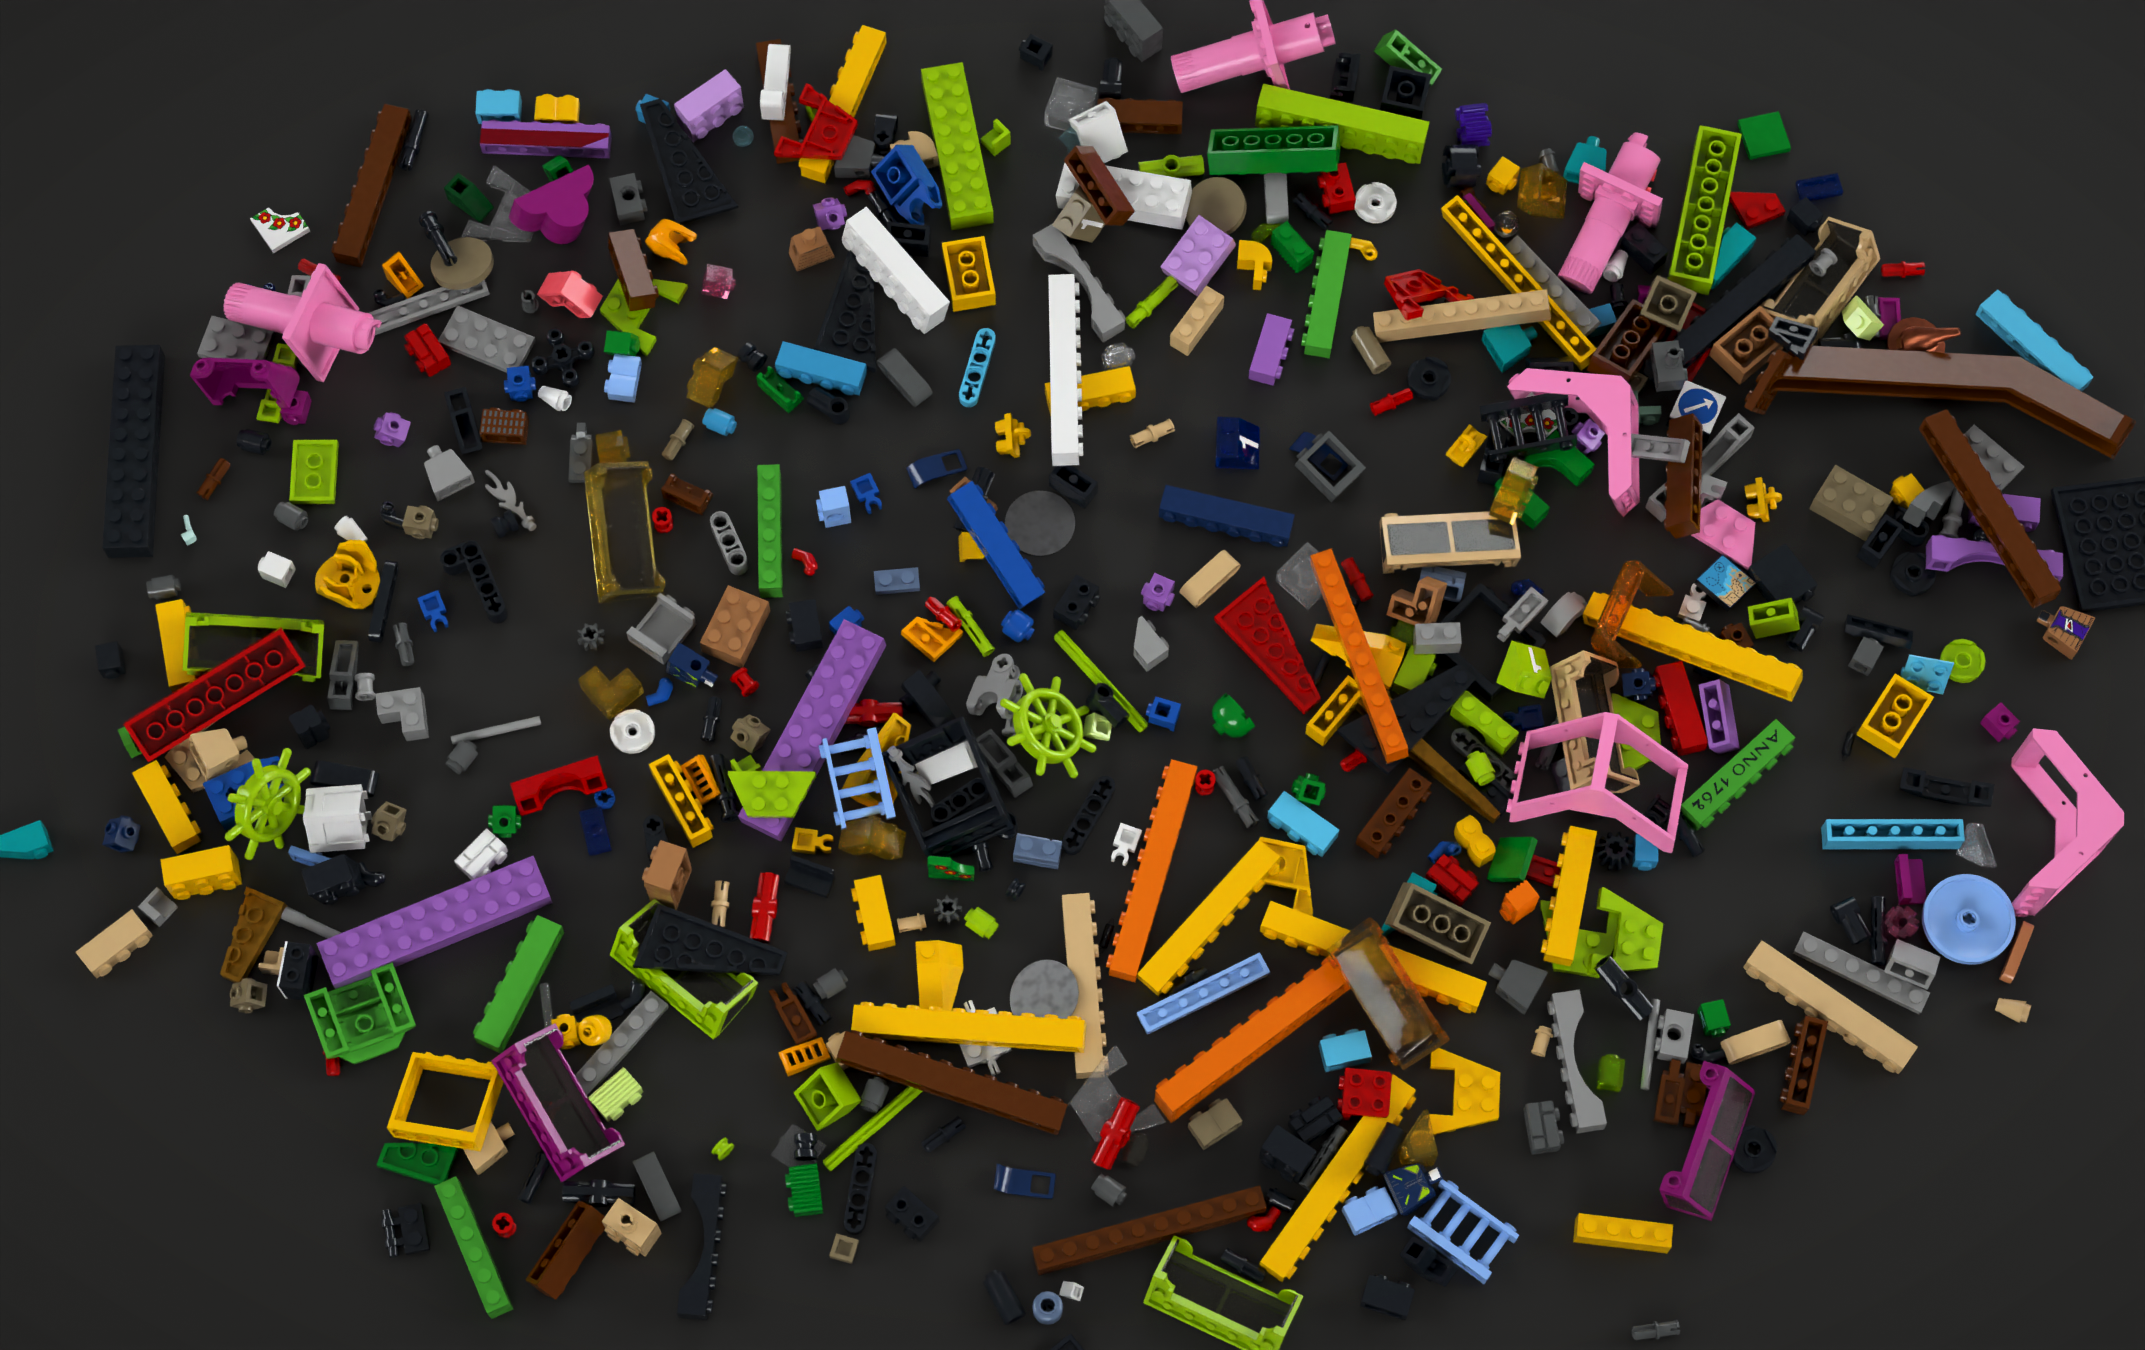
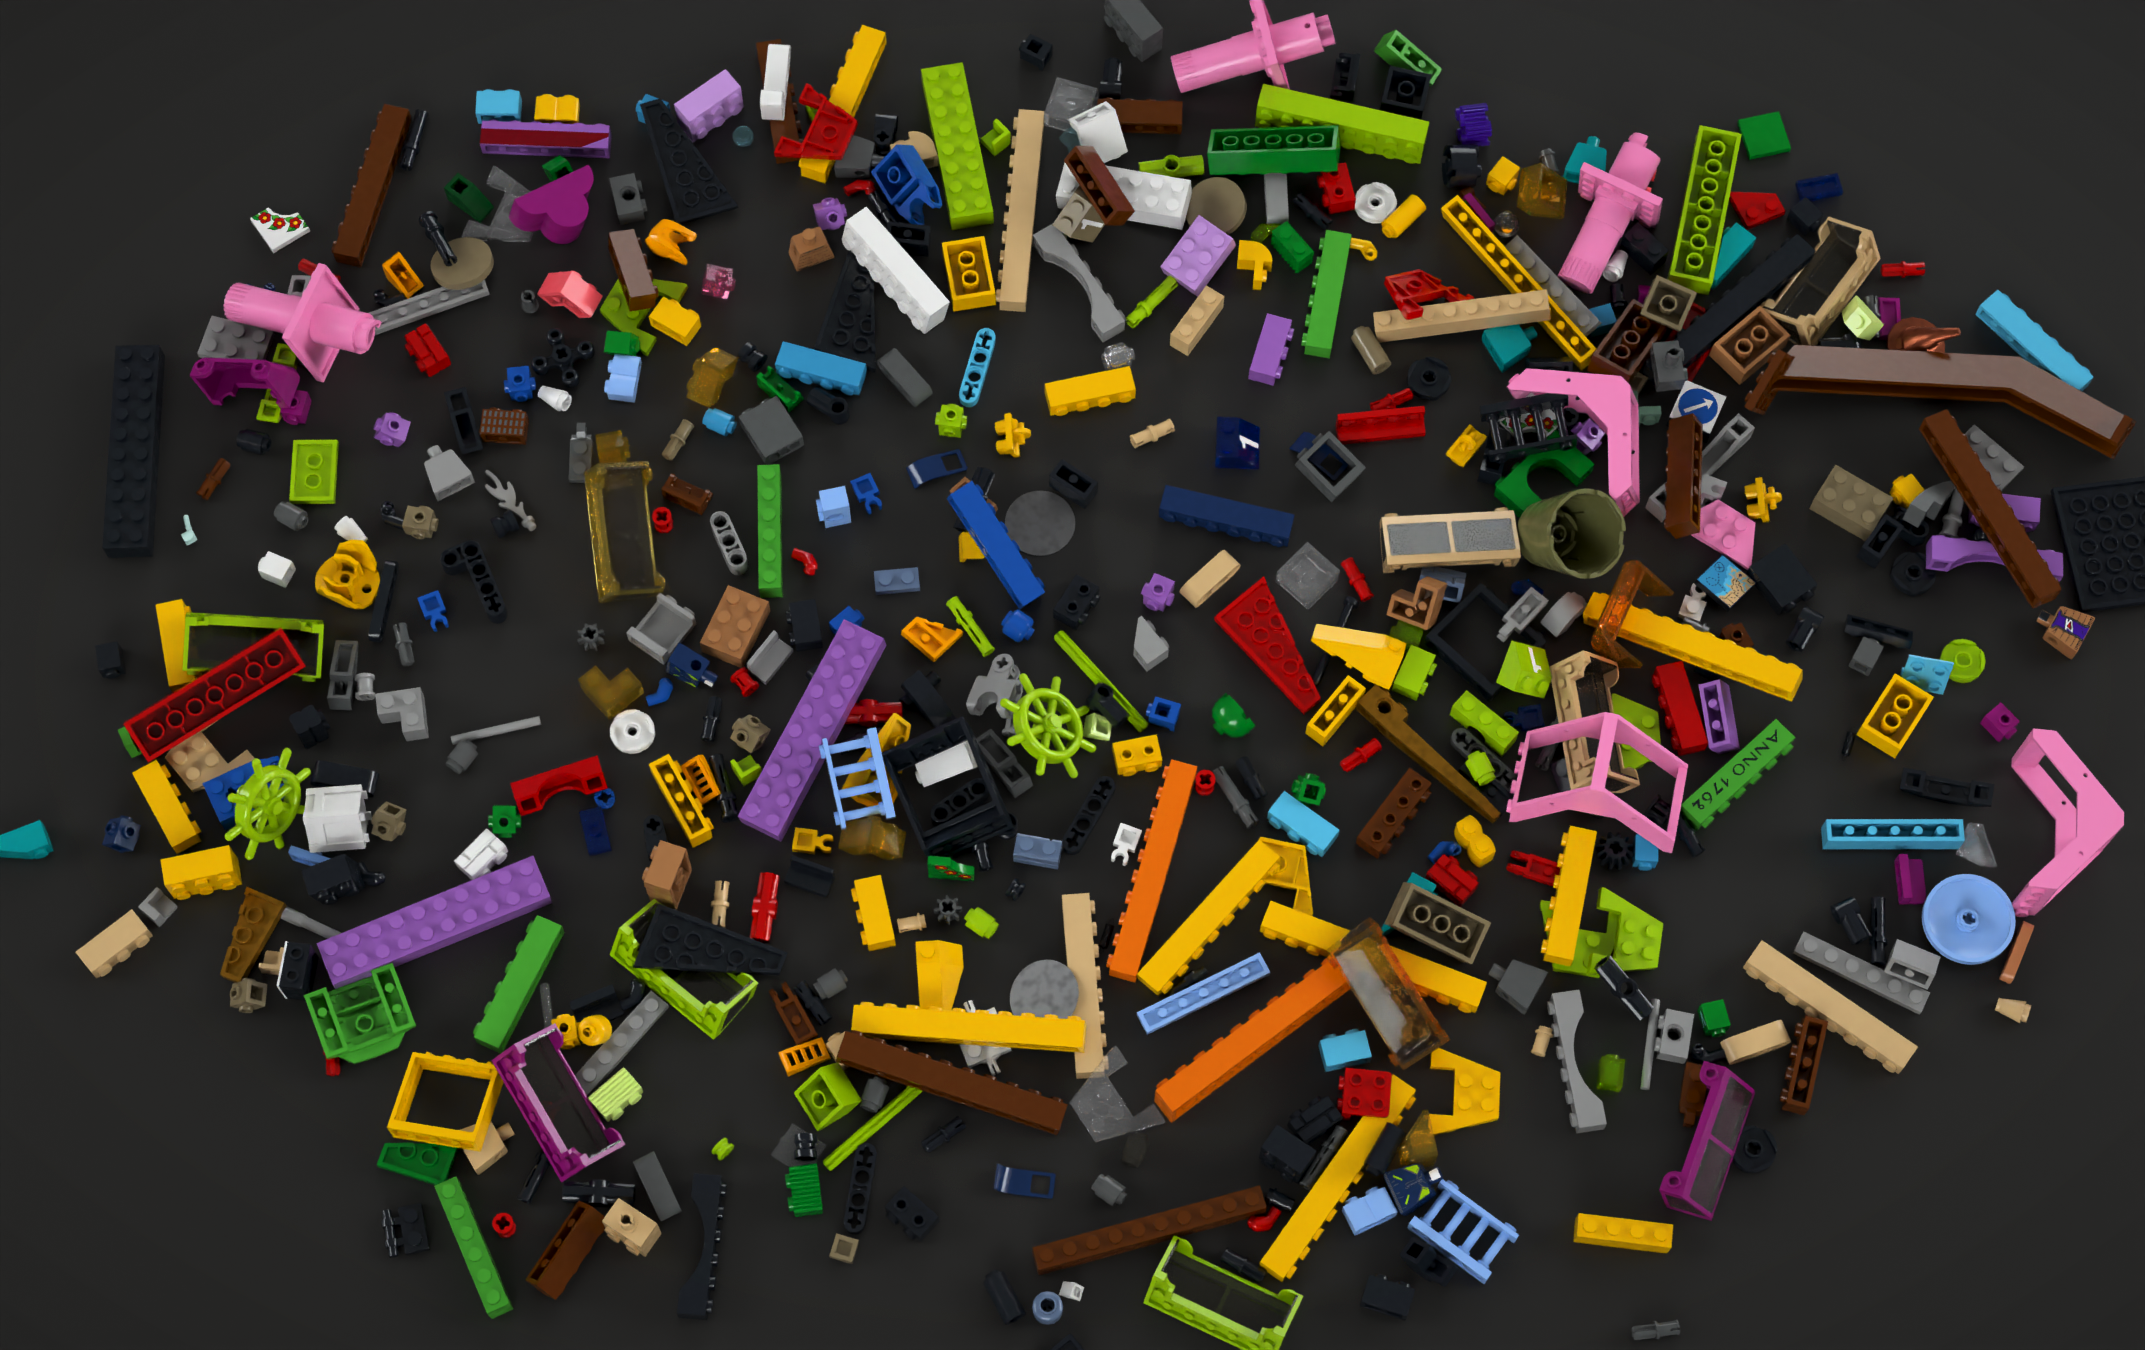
dark grey brick [146,574,181,600] -> none
tan torso [188,728,247,781] -> none
light grey plate [438,305,536,373] -> none
lime wing [728,771,816,818] -> none
light grey piece [887,746,935,808] -> none
red axle [925,597,962,632] -> none
white brick [1048,274,1083,466] -> none
red piece [1091,1097,1140,1170] -> none
dark tan brick [1188,1098,1243,1150] -> none
orange brick [1310,548,1408,764] -> none
black wing [1337,664,1476,775] -> none
light grey brick [1413,622,1462,654] -> none
green tile [1487,837,1538,882] -> none
clear yellow brick [1489,457,1539,525] -> none
orange brick [1499,880,1540,925] -> none
dark grey brick [1523,1101,1564,1155] -> none
dark blue brick [1622,668,1656,701] -> none
light grey plate [1631,434,1690,463] -> none
reddish brown hinge [1654,1059,1685,1126] -> none
lime brick [1748,598,1800,639] -> none
black wing [1768,316,1818,360] -> none
light grey bush [1809,248,1838,277] -> none
clear pink brick [1884,905,1920,939] -> none
none -> yellow brick [649,296,701,346]
none -> dark grey brick [739,396,804,465]
none -> light grey panel [747,631,793,685]
none -> lime brick [935,404,967,438]
none -> tan brick [996,109,1044,312]
none -> yellow brick [1112,734,1162,776]
none -> red fence [1336,406,1426,444]
none -> yellow brick [1381,194,1426,239]
none -> olive cone [1517,488,1626,579]

